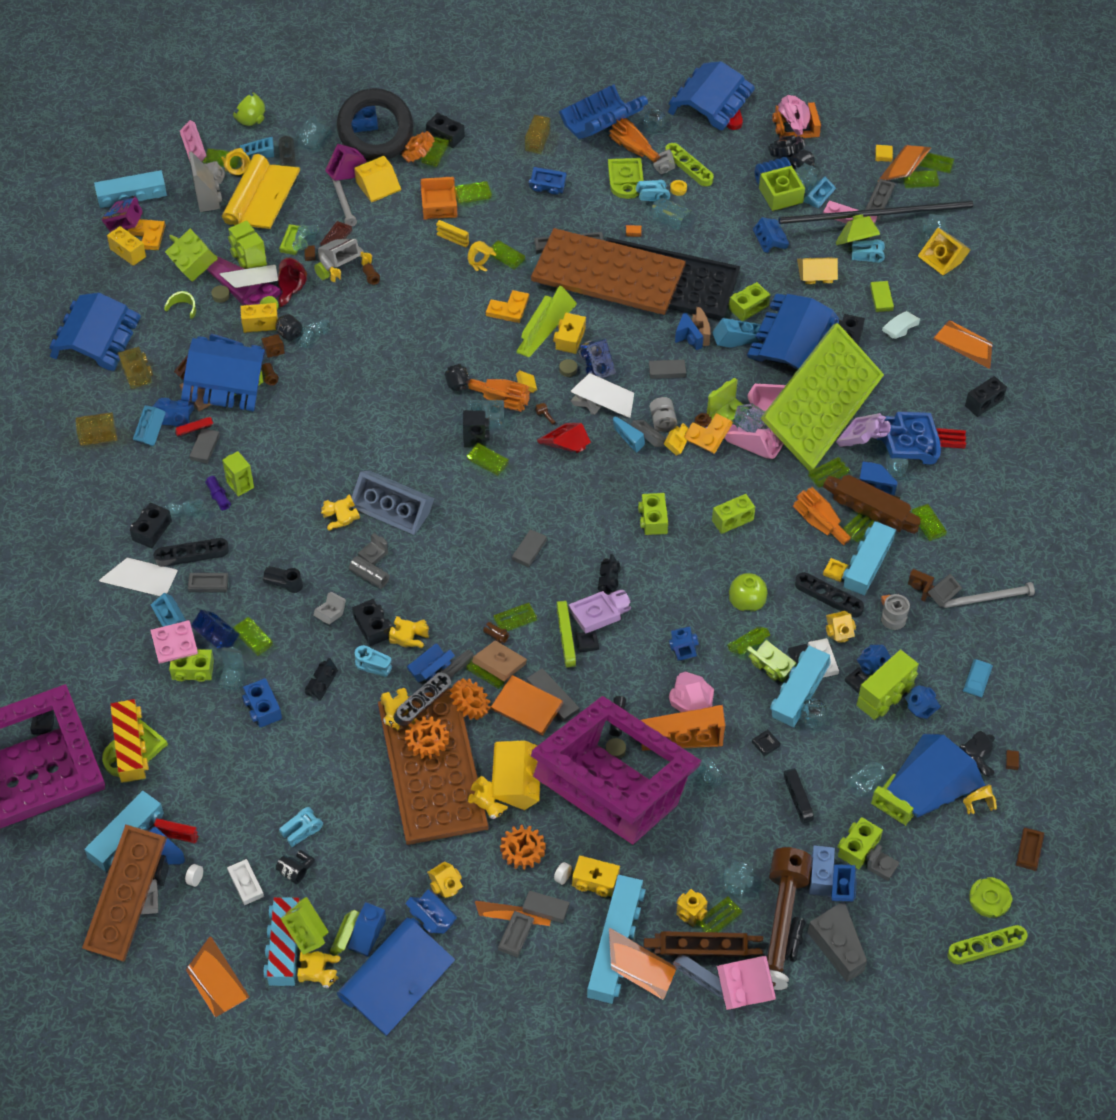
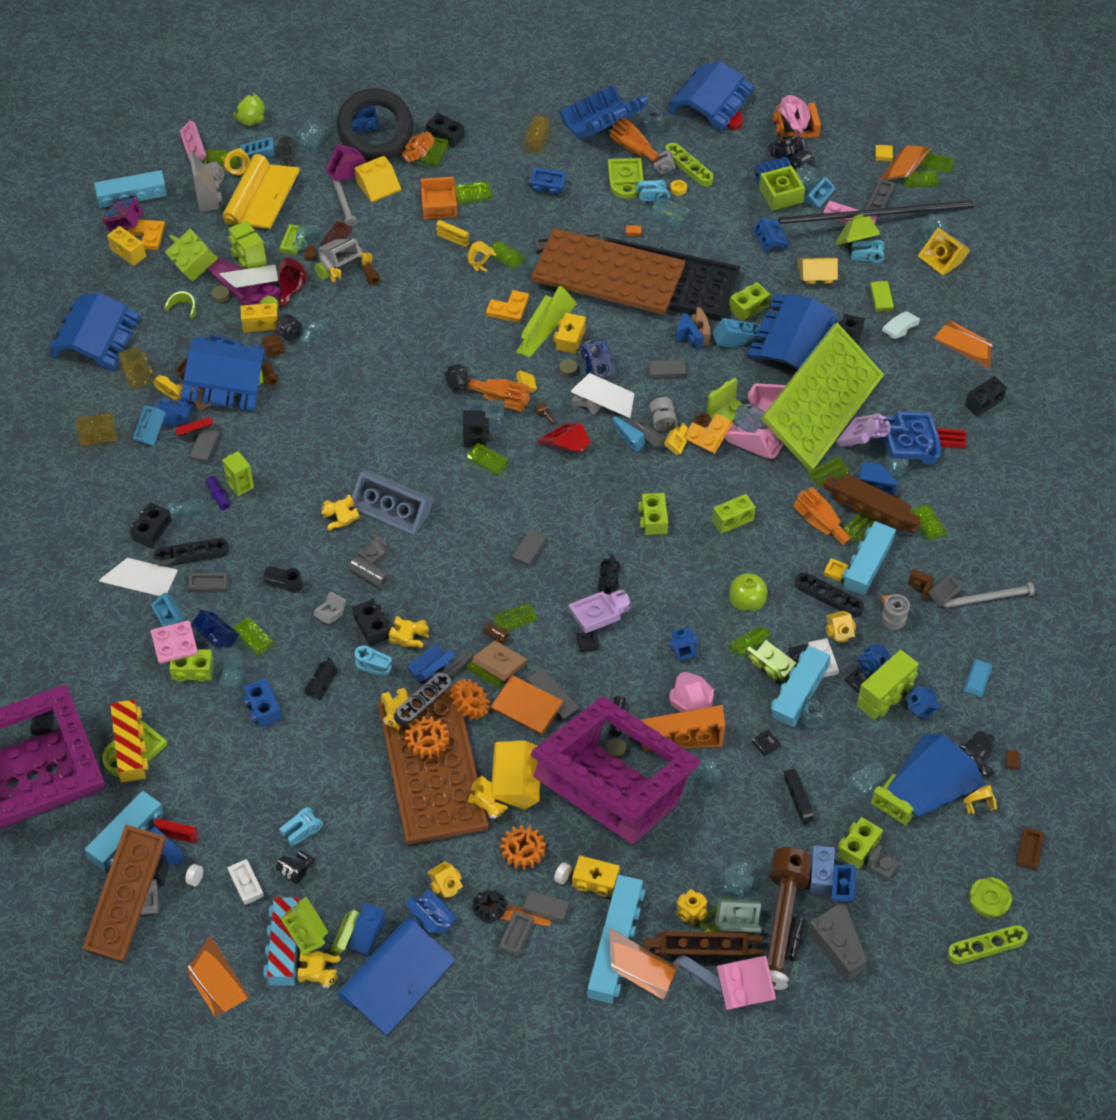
lime beam [556,601,576,668] -> none
none -> yellow plate [153,375,183,401]
none -> black gear [472,888,506,922]
none -> sand green bracket [715,899,762,935]

